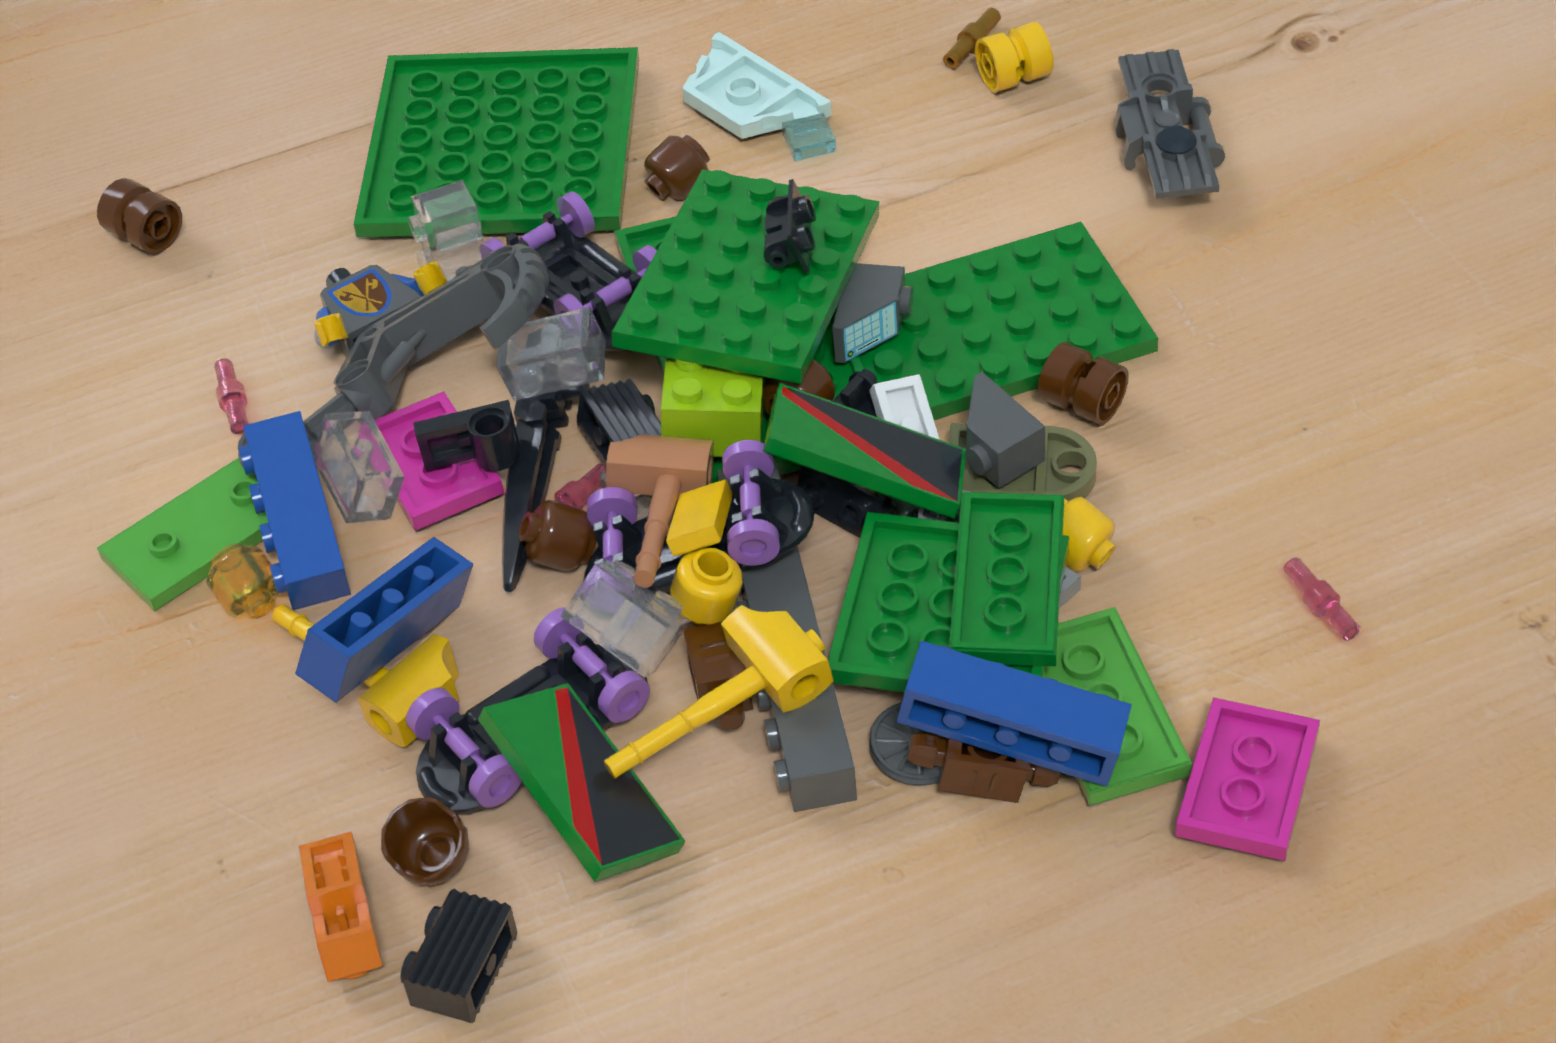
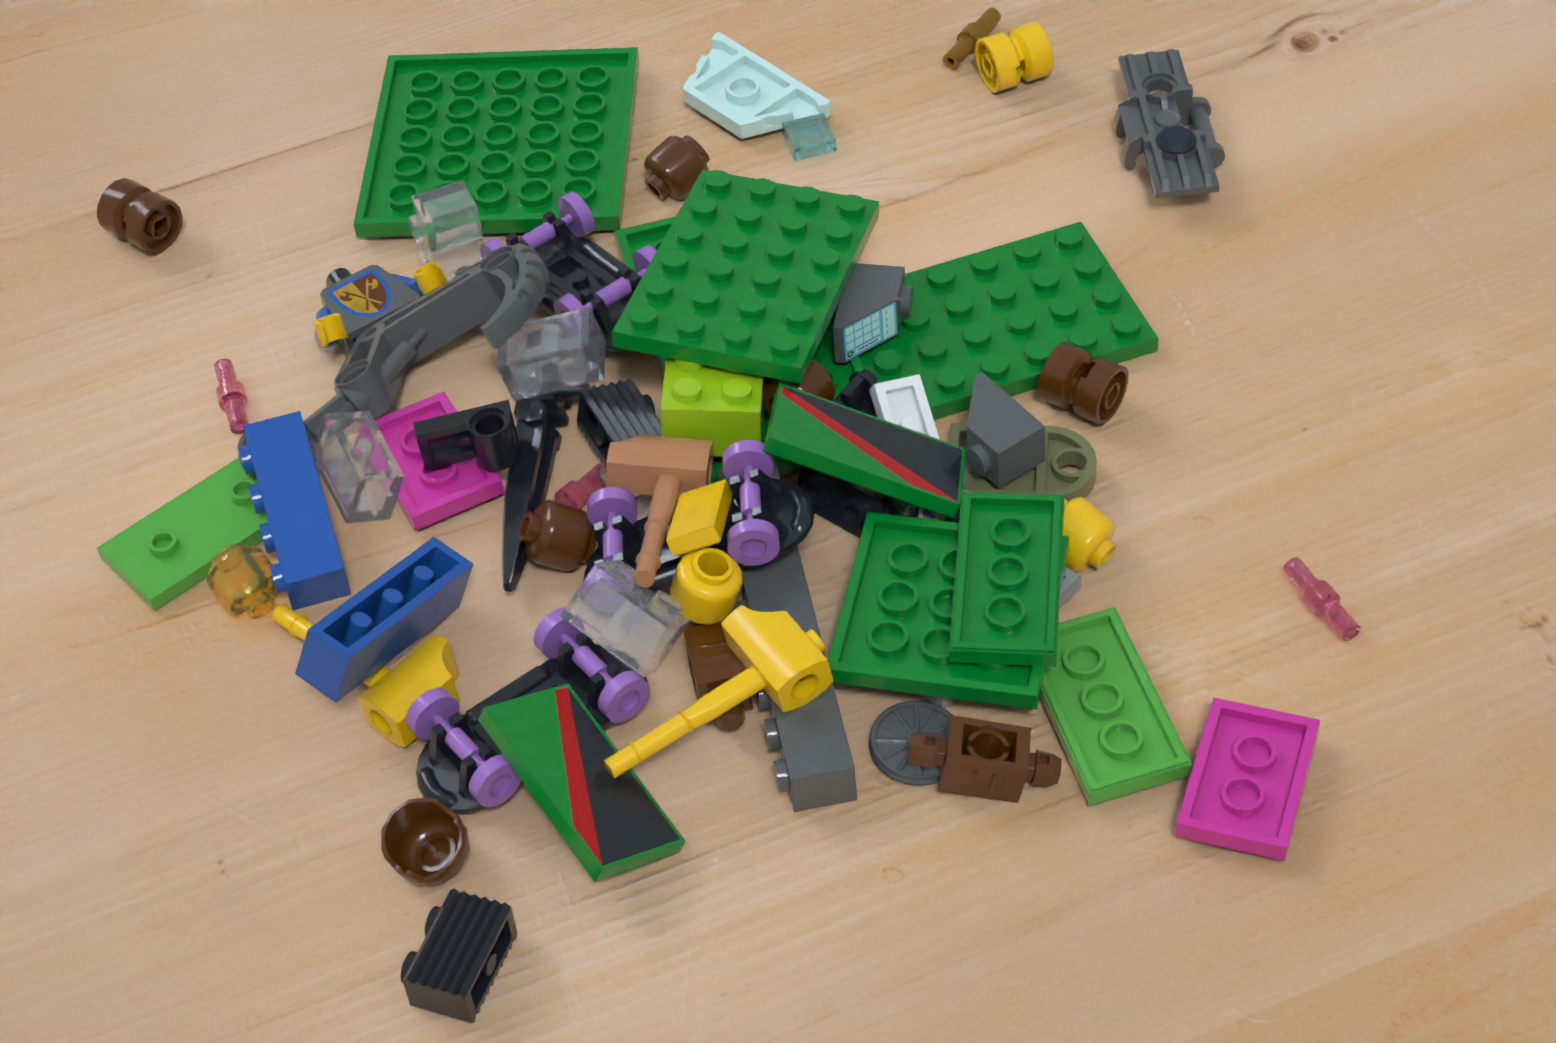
orange slope [299,831,383,982] -> none
black hinge [764,179,816,273] -> none
blue brick [897,641,1132,786] -> none

